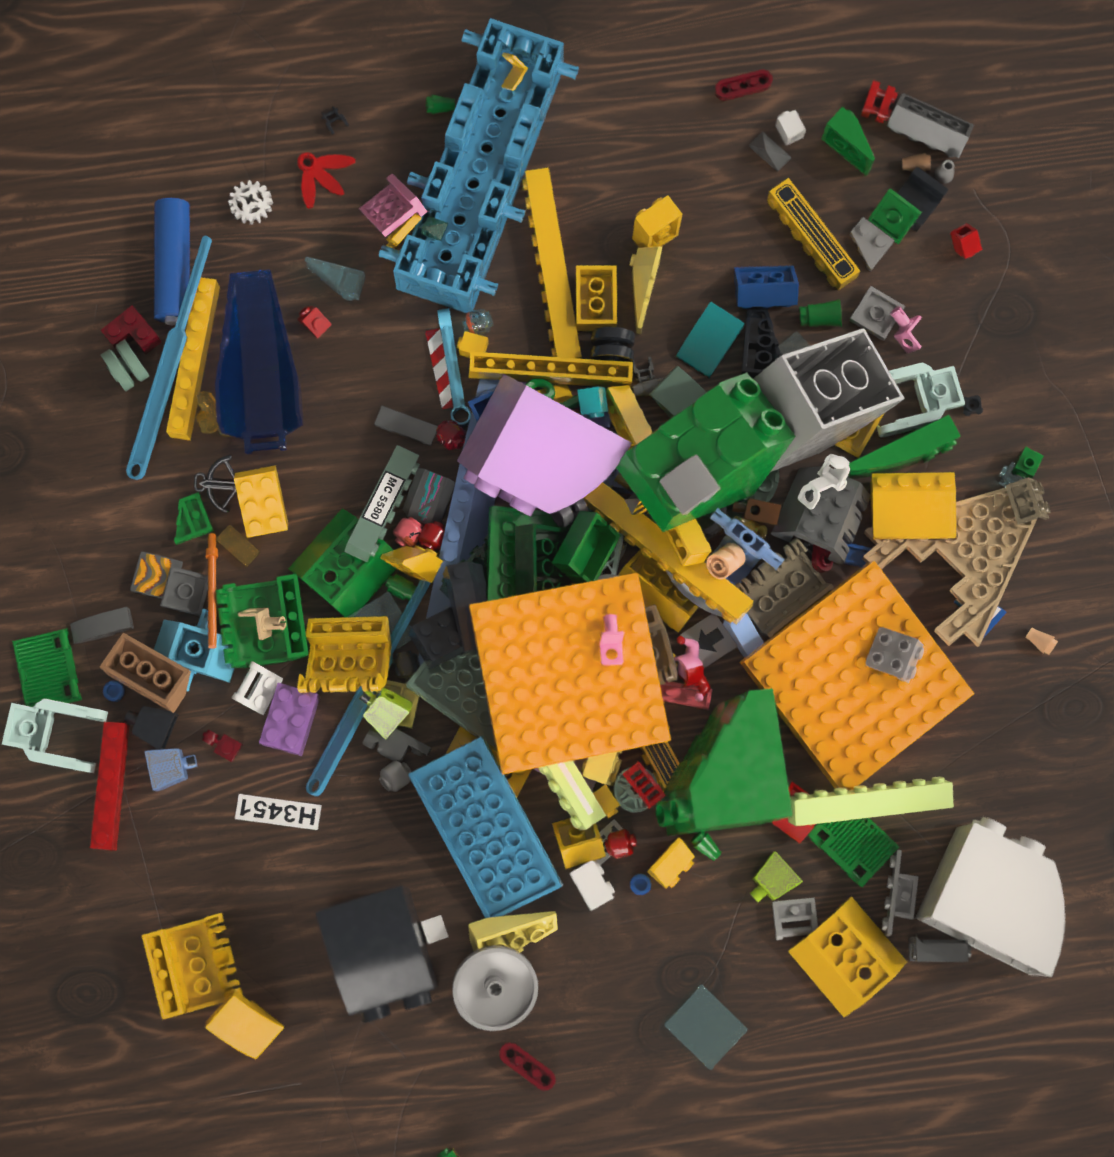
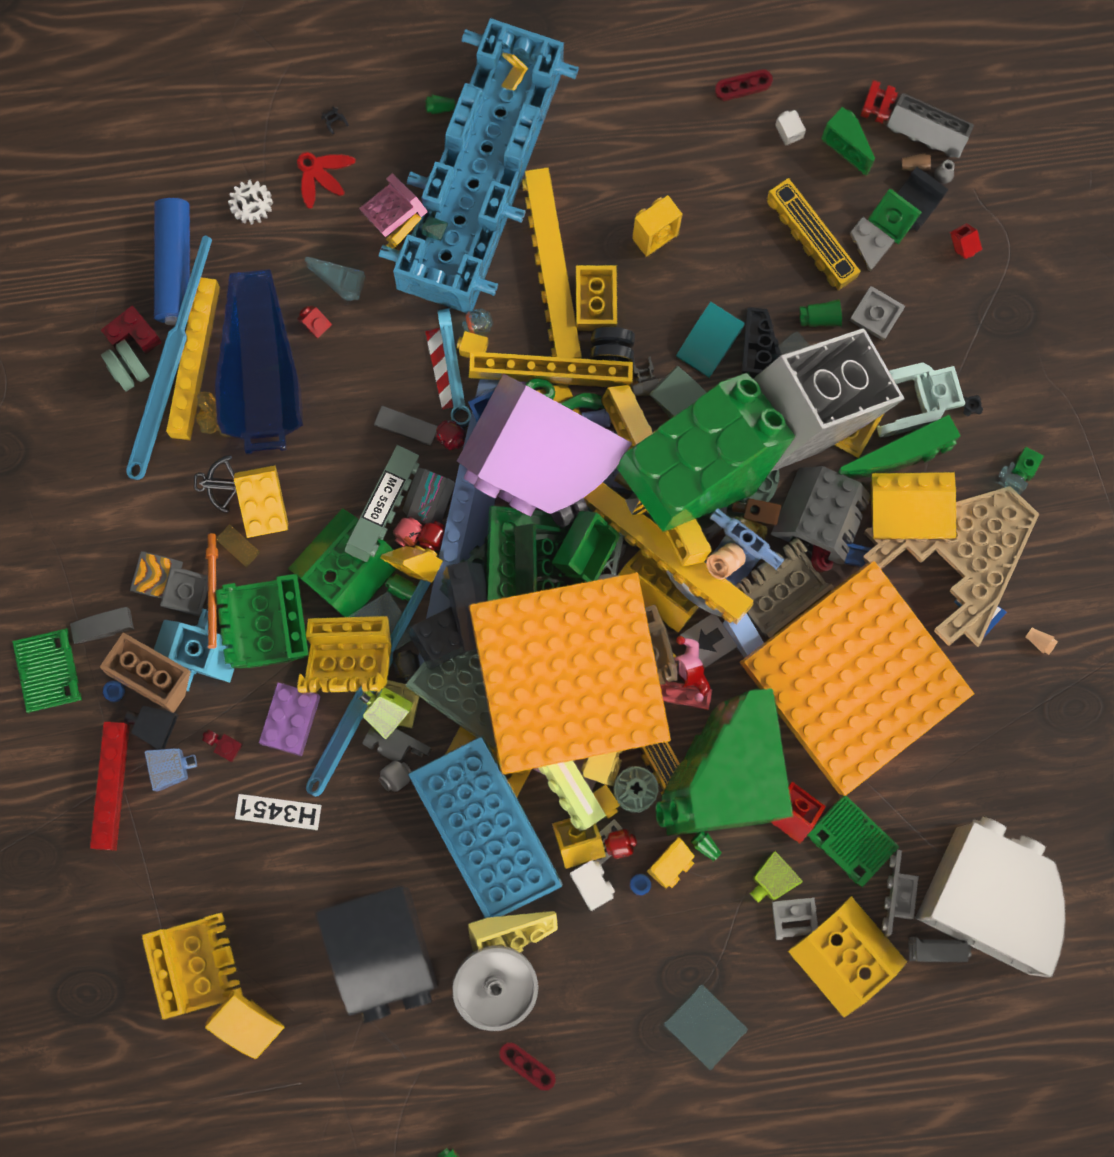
light aqua plate [2,699,108,773] -> none
green wing [174,492,213,545] -> none
white plate [232,661,283,715] -> none
tan bracket [238,608,286,640] -> none
white sticker [421,915,448,944] -> none
teal brick [577,387,609,418] -> none
bright pink bracket [600,614,624,665] -> none
red slope [622,761,666,808] -> none
light yellow wedge [630,246,662,334] -> none
light grey slope [660,455,721,515] -> none
blue slope [734,266,799,309] -> none
dark grey slope [749,131,791,172] -> none
yellowish green brick [788,777,954,826] -> none
white piece [798,454,850,510] -> none
light grey bracket [865,627,924,684] -> none
bright pink bracket [890,306,922,353] -> none
dark tan bracket [1005,477,1051,525] -> none

